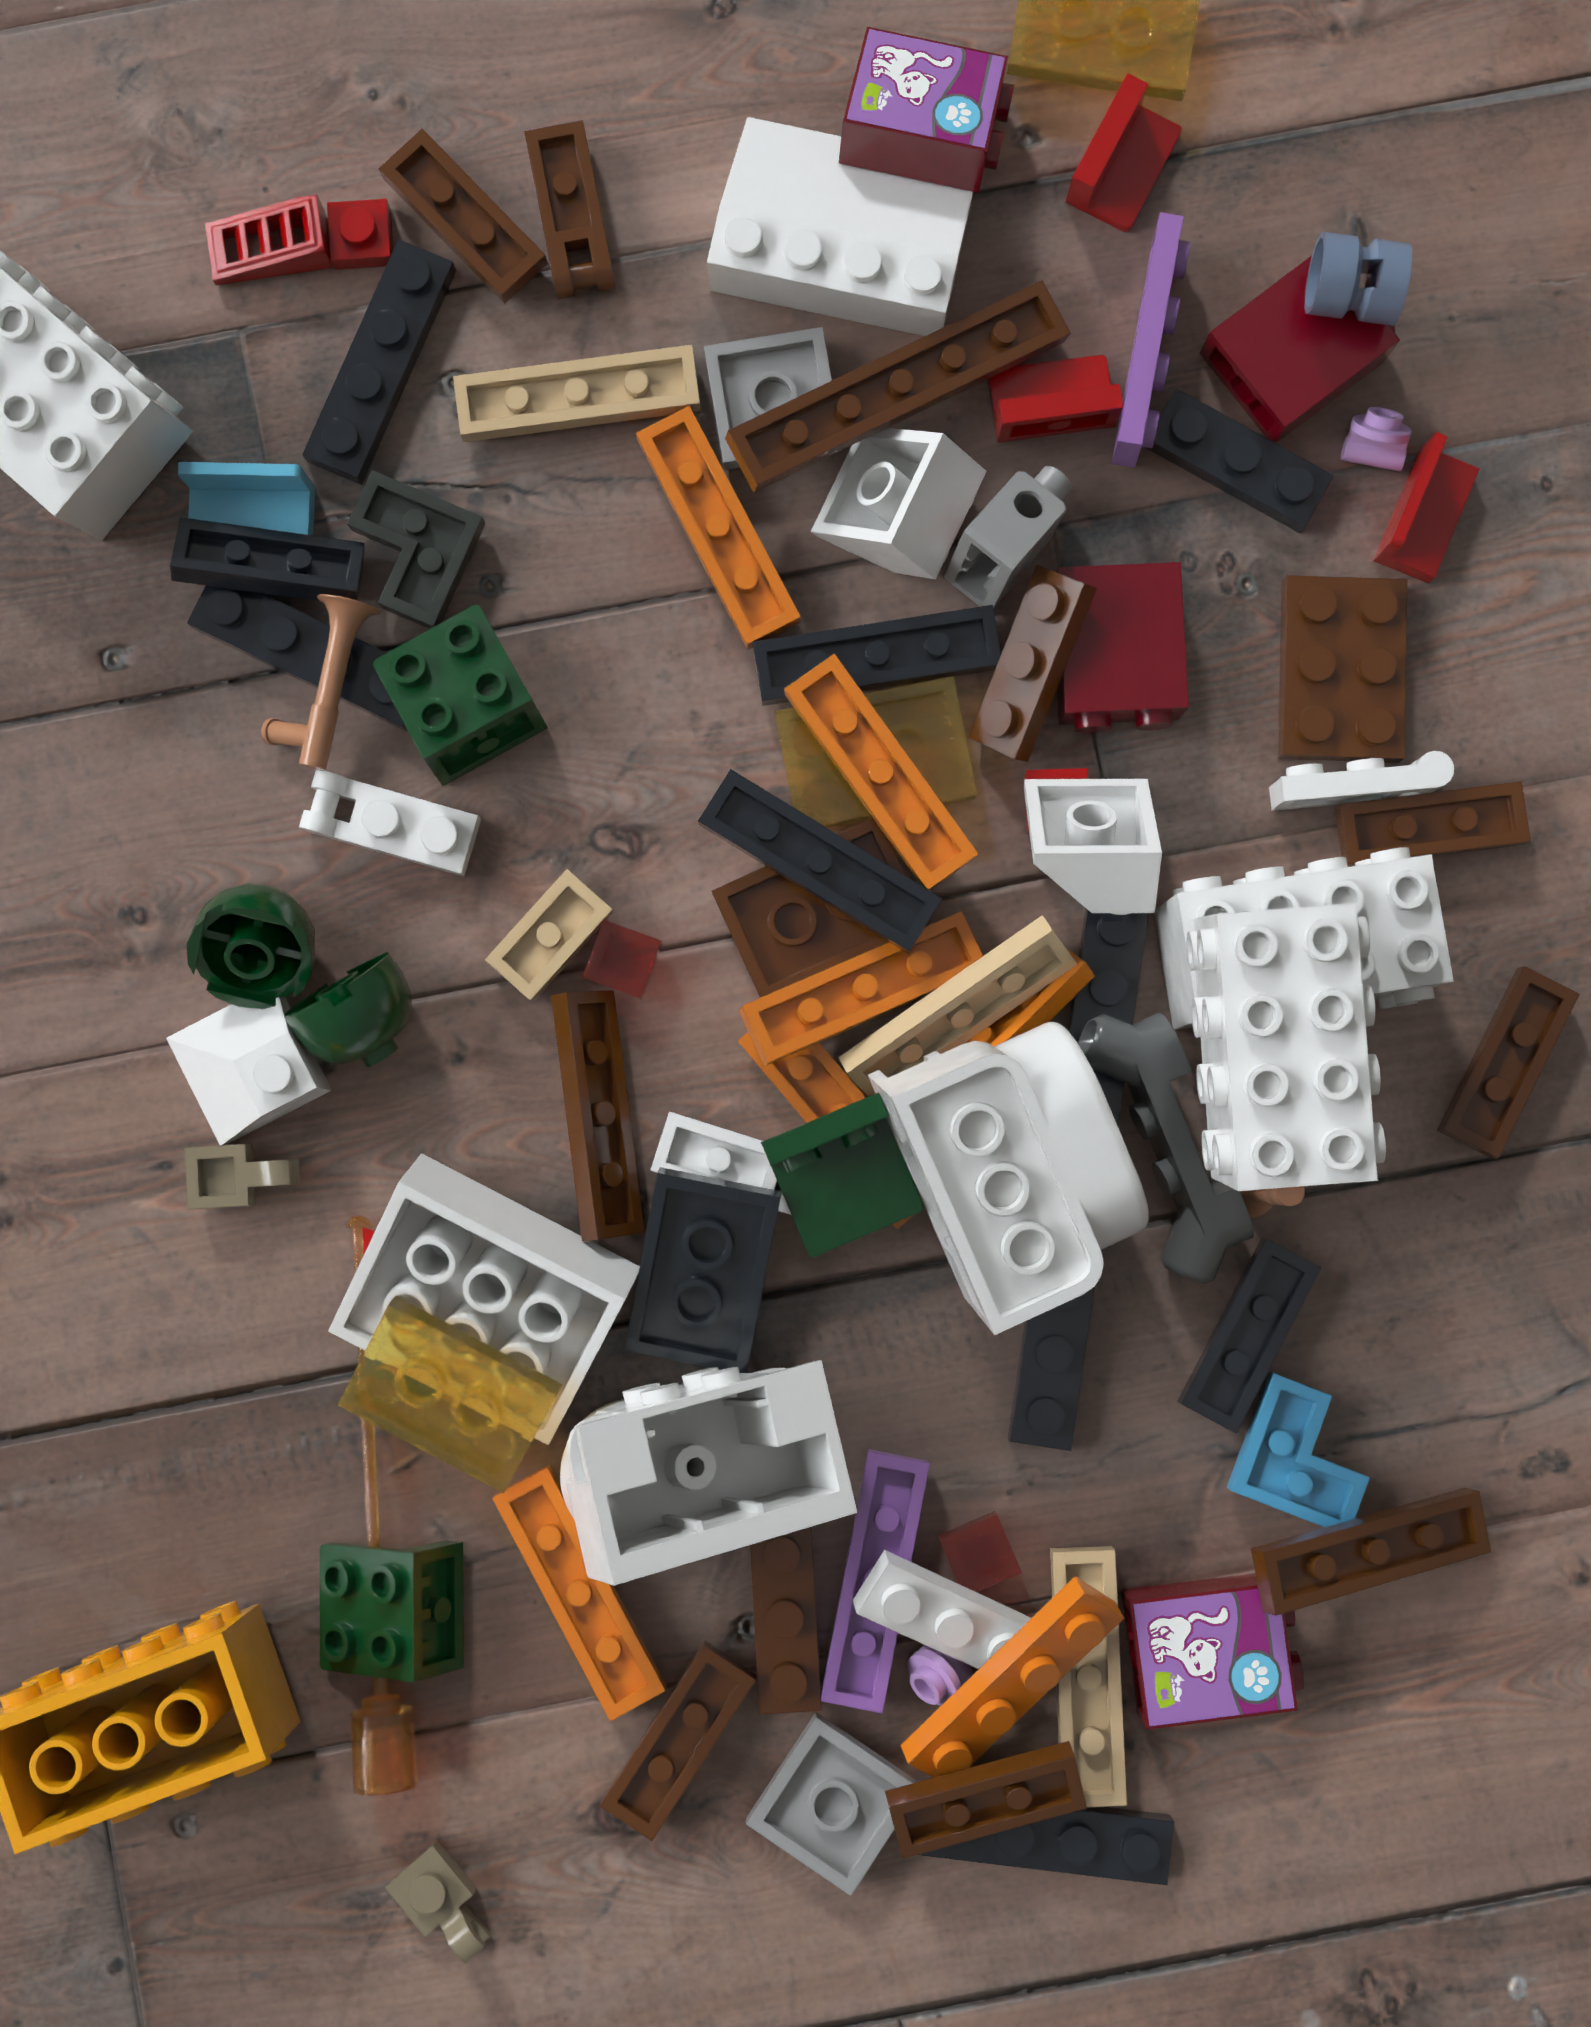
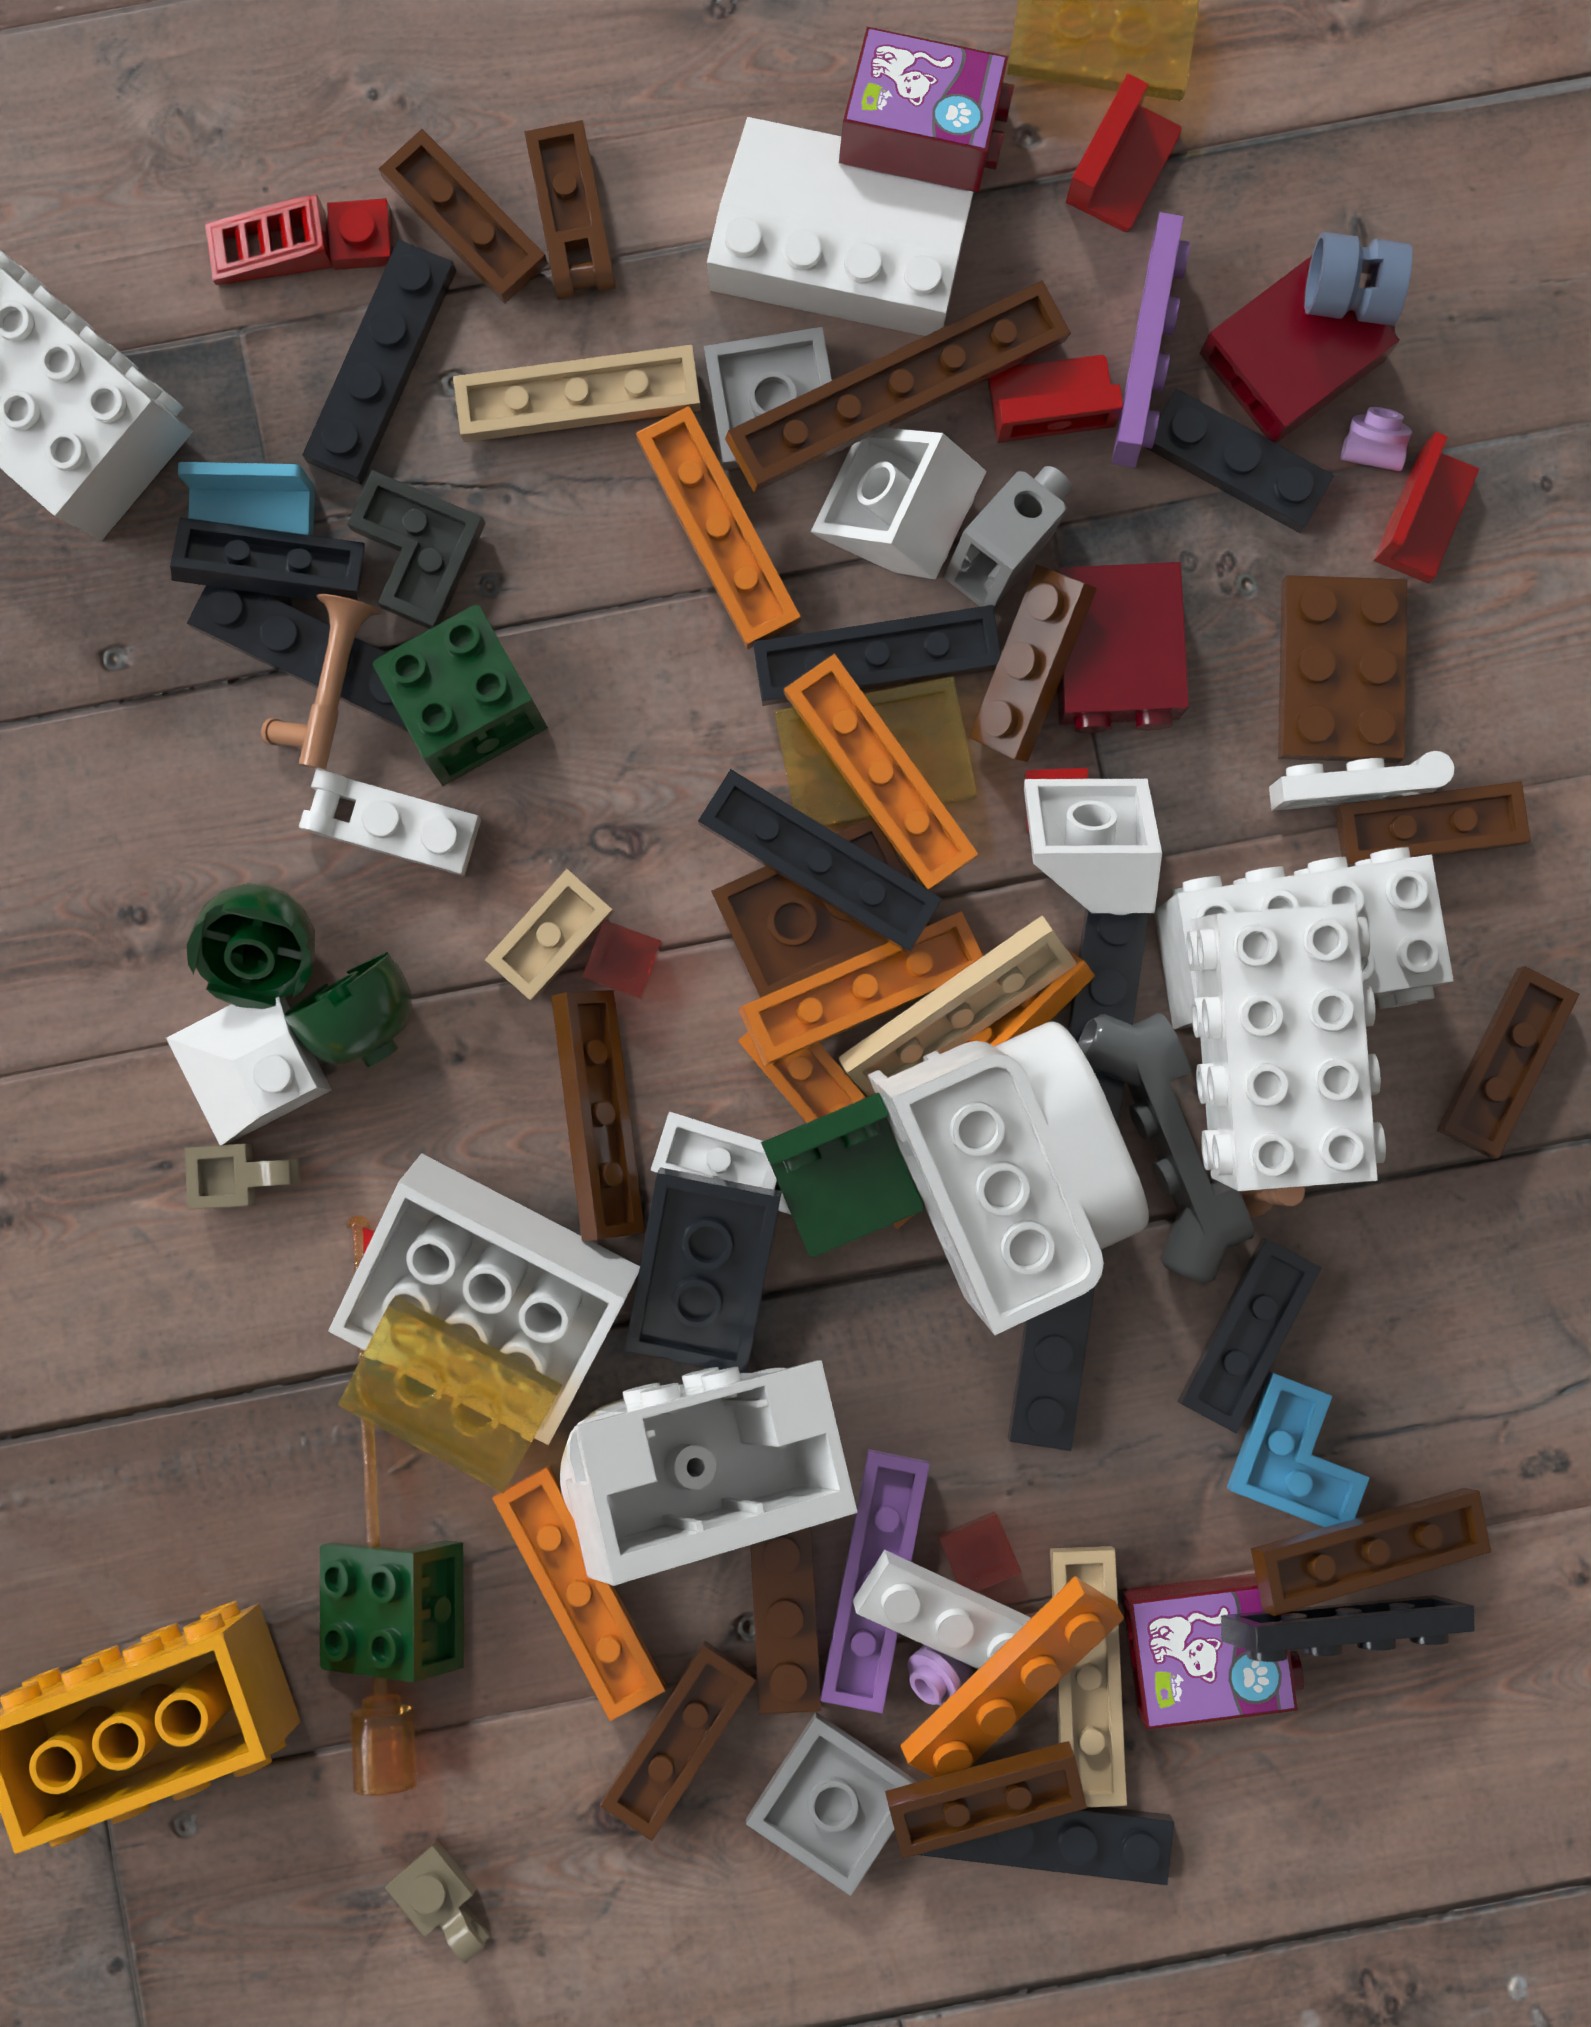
none -> black plate [1221,1595,1475,1662]

